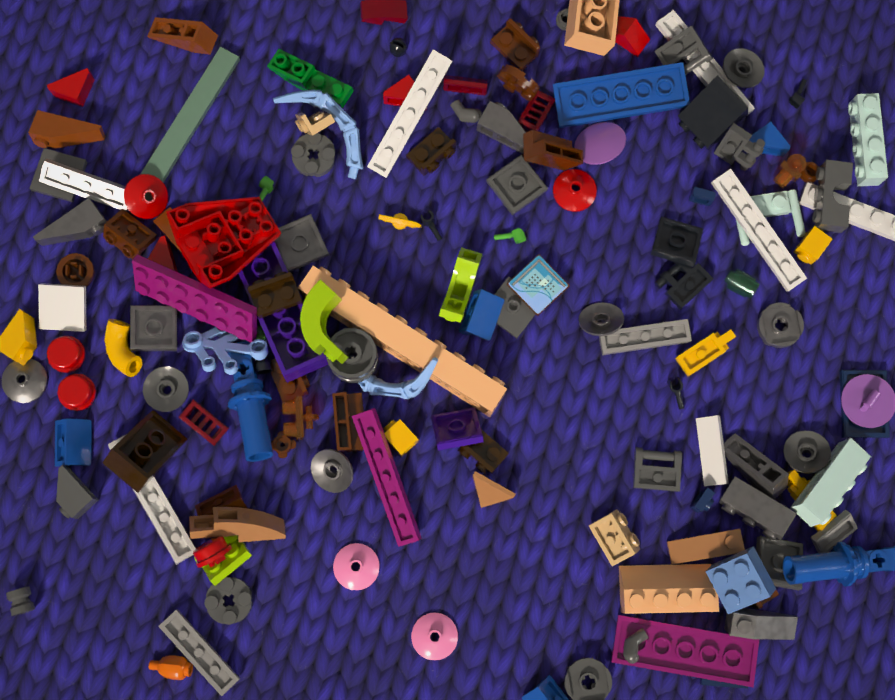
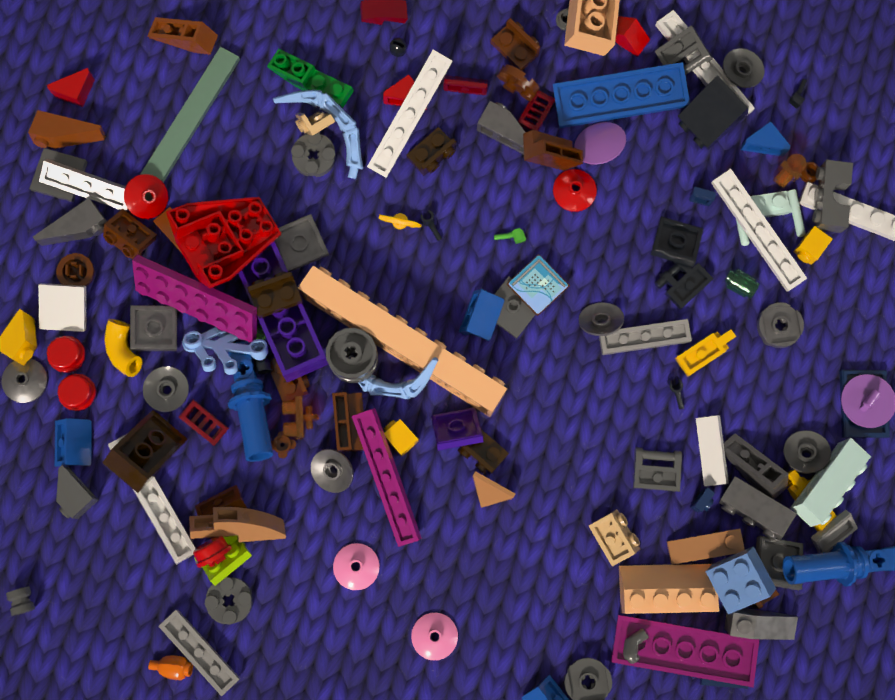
red slope [148,235,178,272] -> none
bright green hand [259,176,274,202] -> none
lime arch [300,279,349,364] -> none
lime arch [439,248,482,323] -> none
dark grey arm [450,99,482,123] -> none
dark grey plate [486,154,548,216] -> none
dark grey plate [714,123,765,171] -> none
light aqua brick [848,93,888,186] -> none

